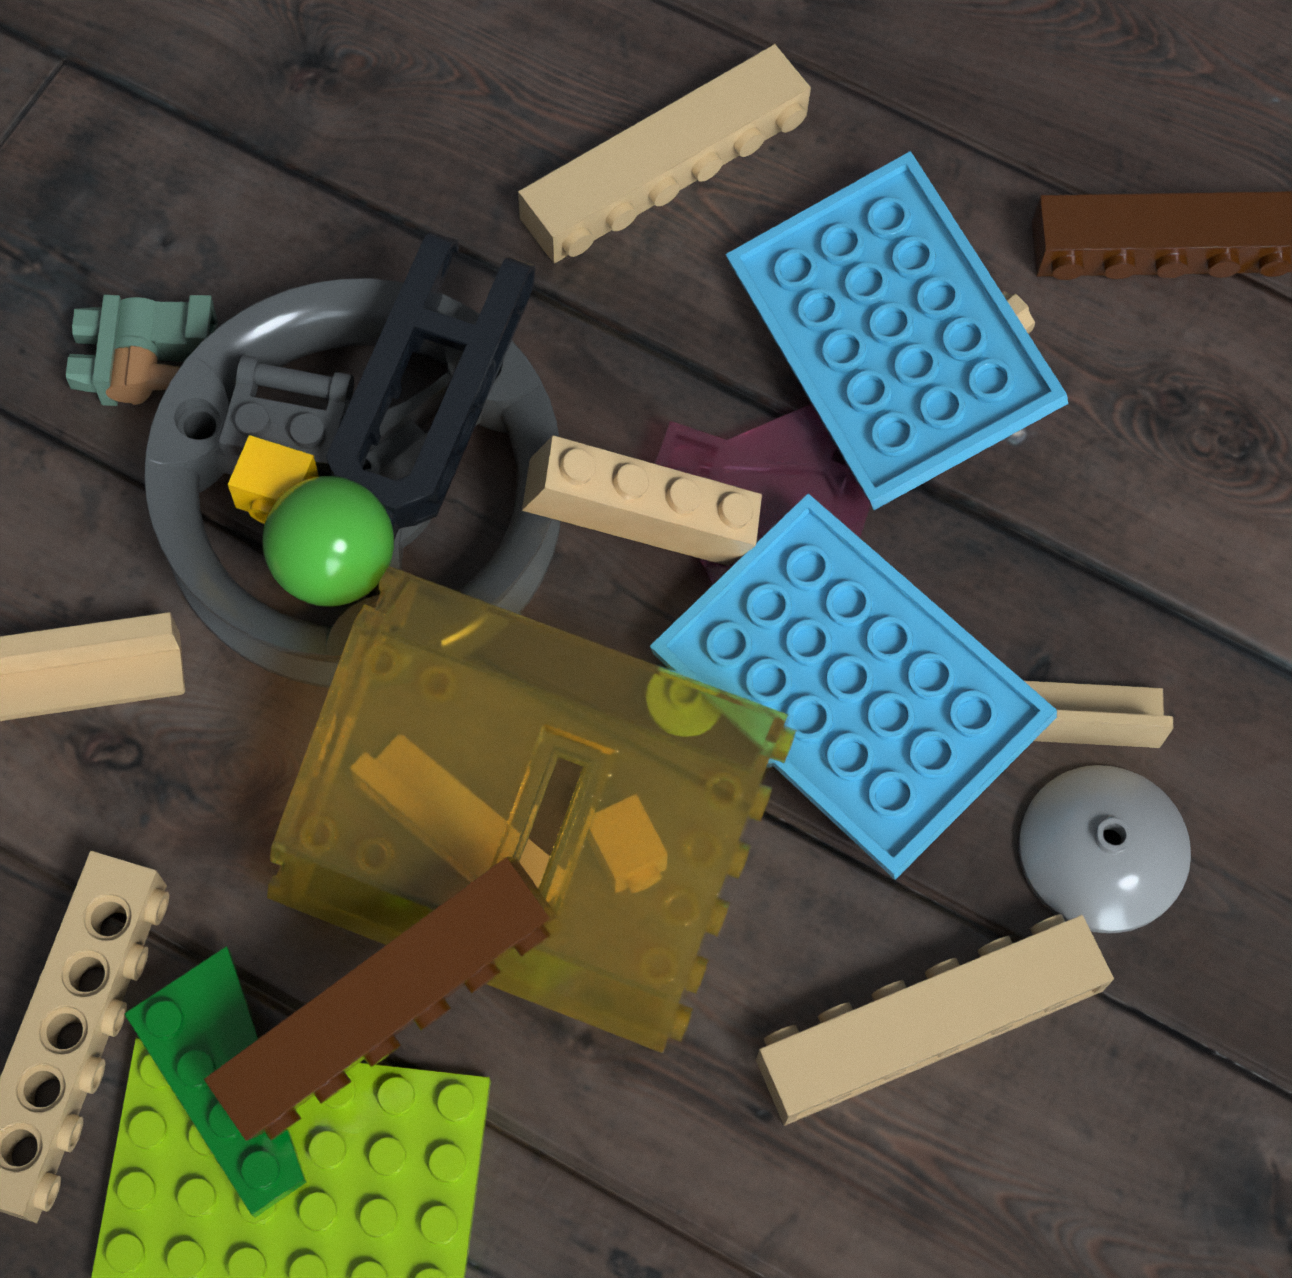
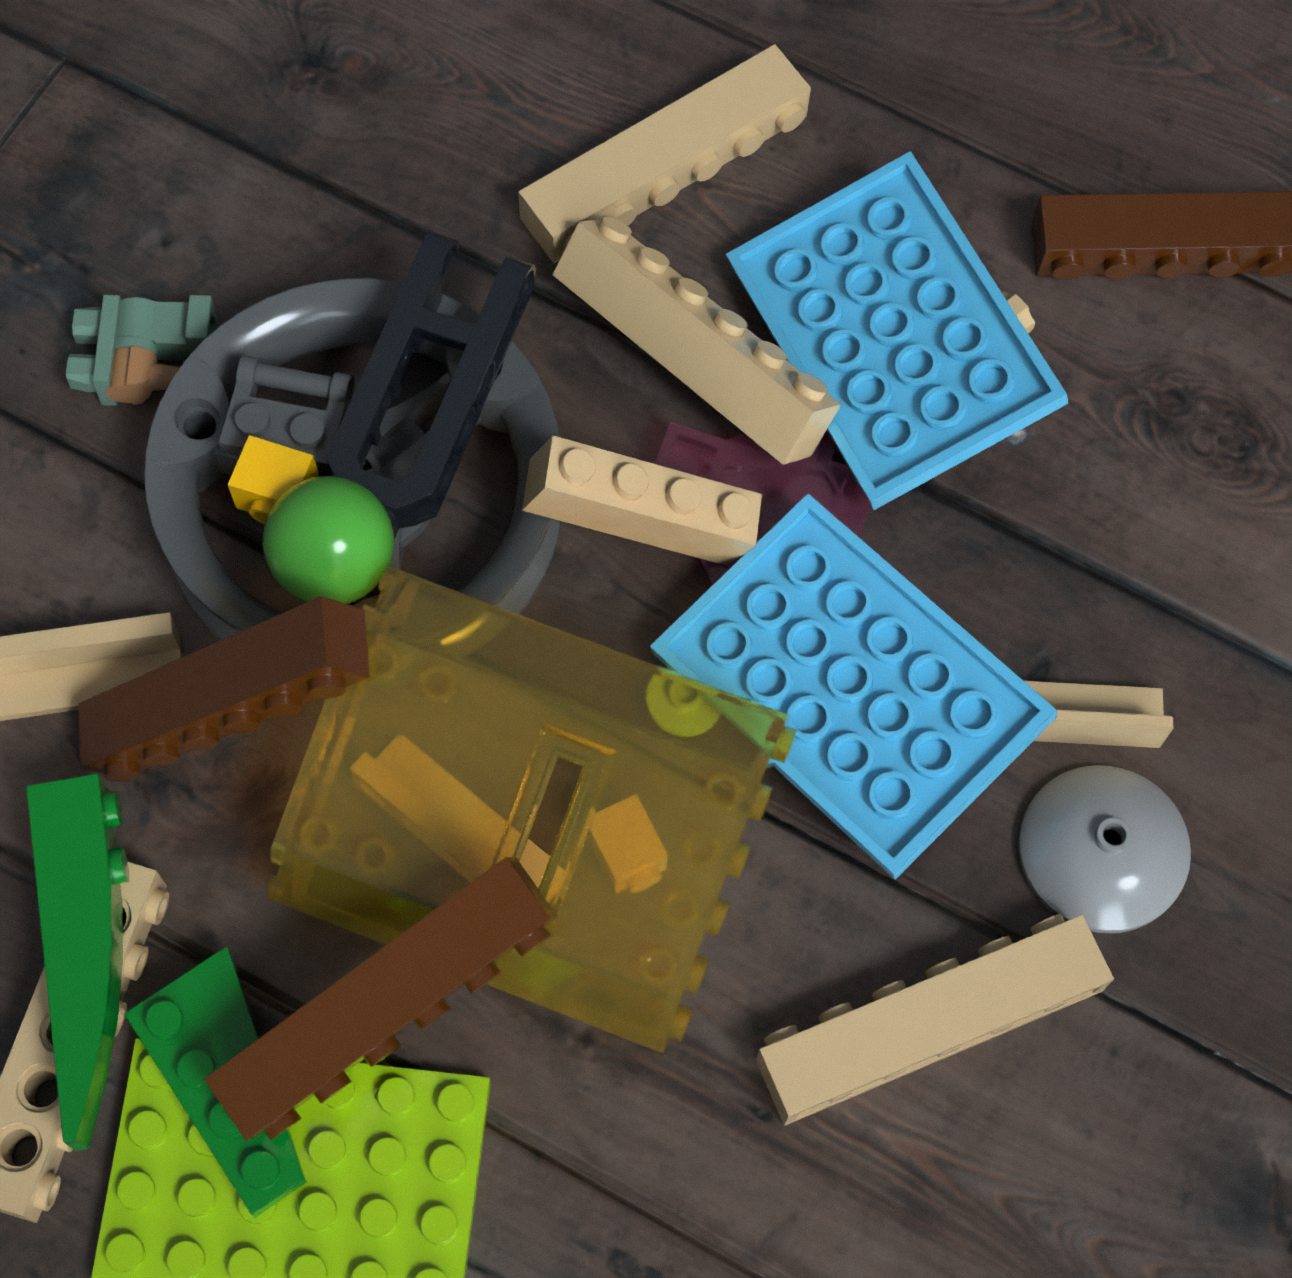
none -> green slope [26,774,129,1151]
none -> reddish brown brick [78,596,370,782]
none -> tan brick [553,217,841,465]

